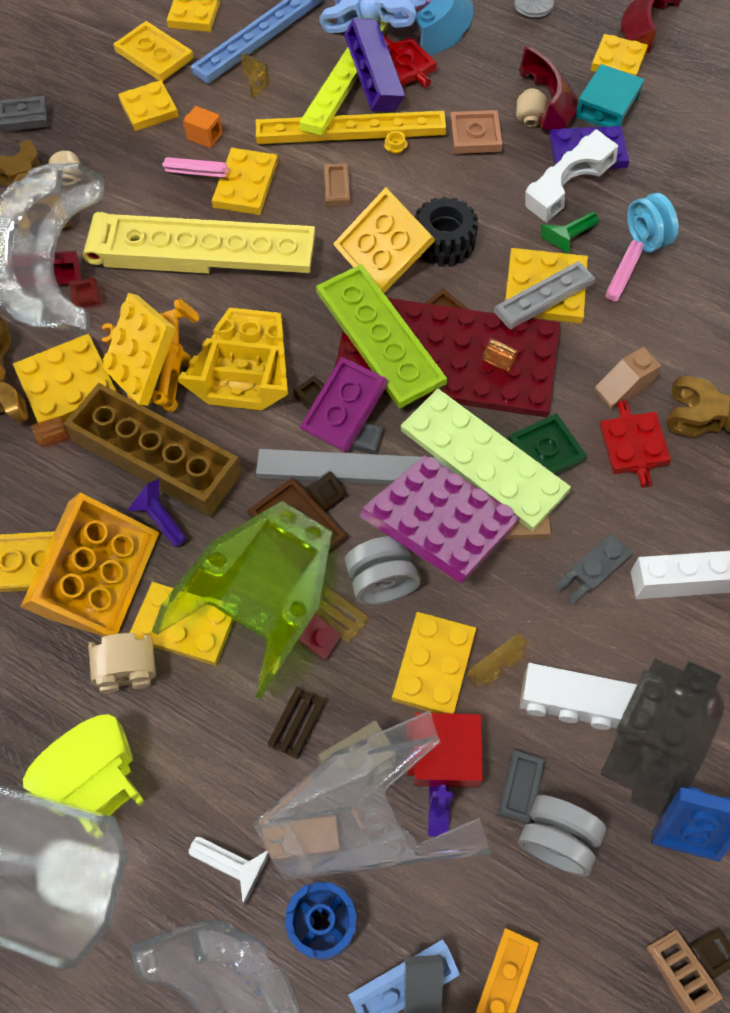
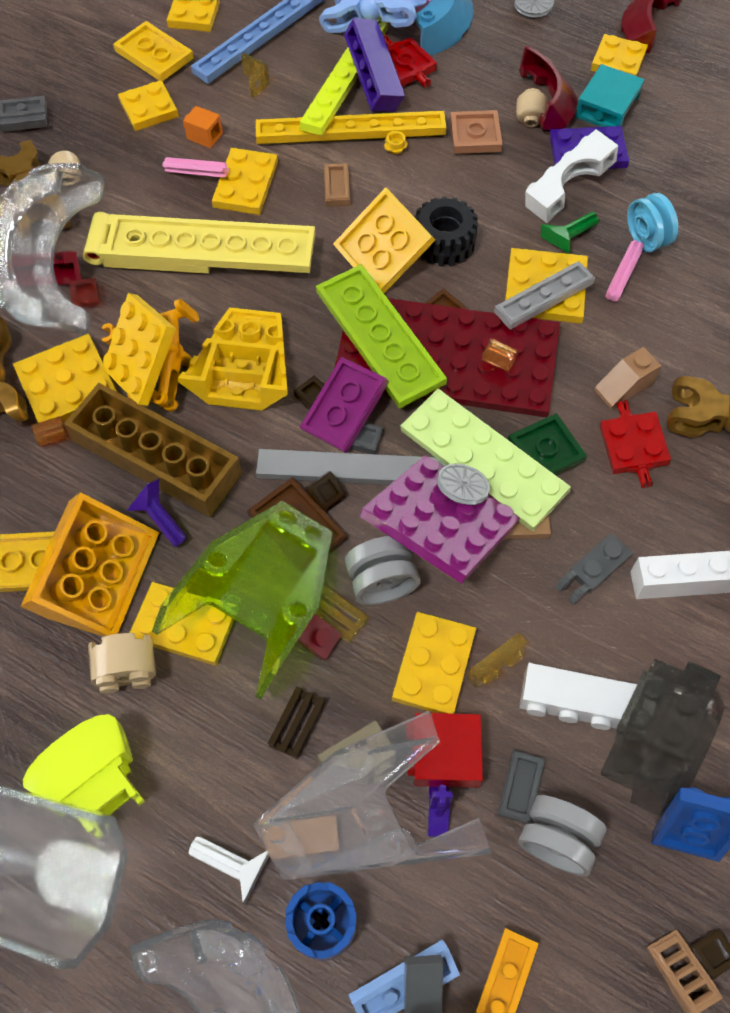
none -> light grey wheel [437,463,490,505]

